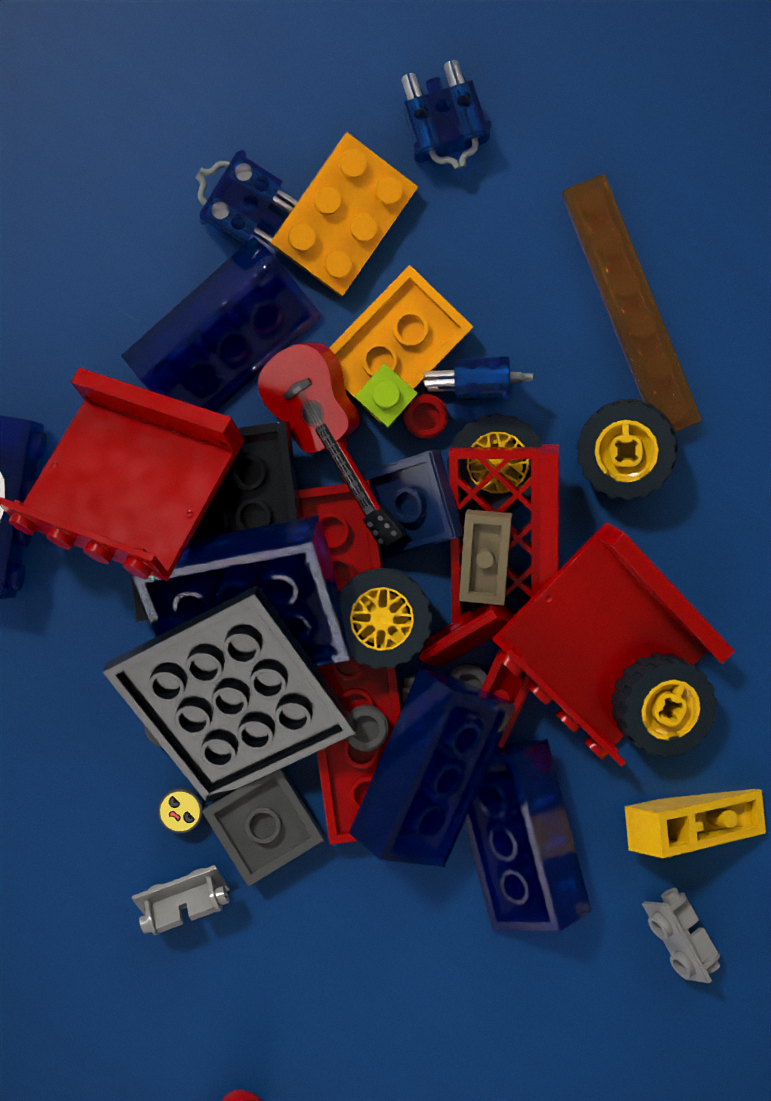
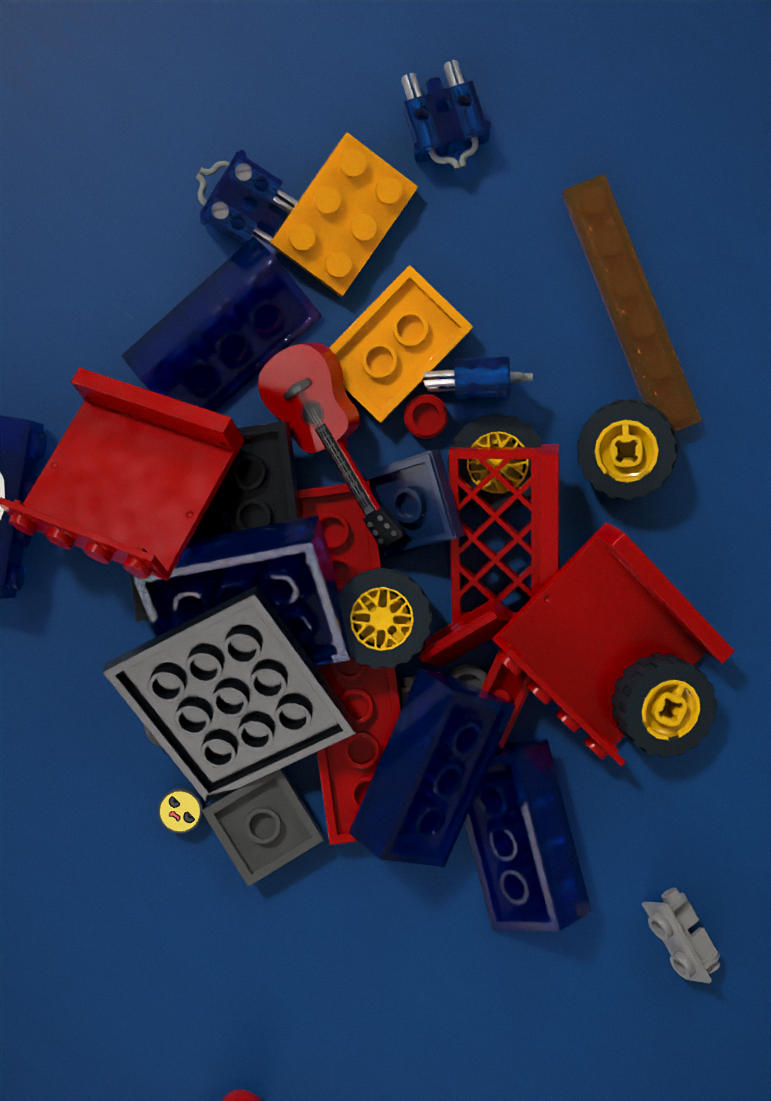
light grey hinge [132,865,230,935] -> none
dark grey tile [346,704,388,751] -> none
lime plate [354,363,418,428] -> none
dark tan plate [459,509,512,606] -> none
yellow slope [624,789,766,858] -> none

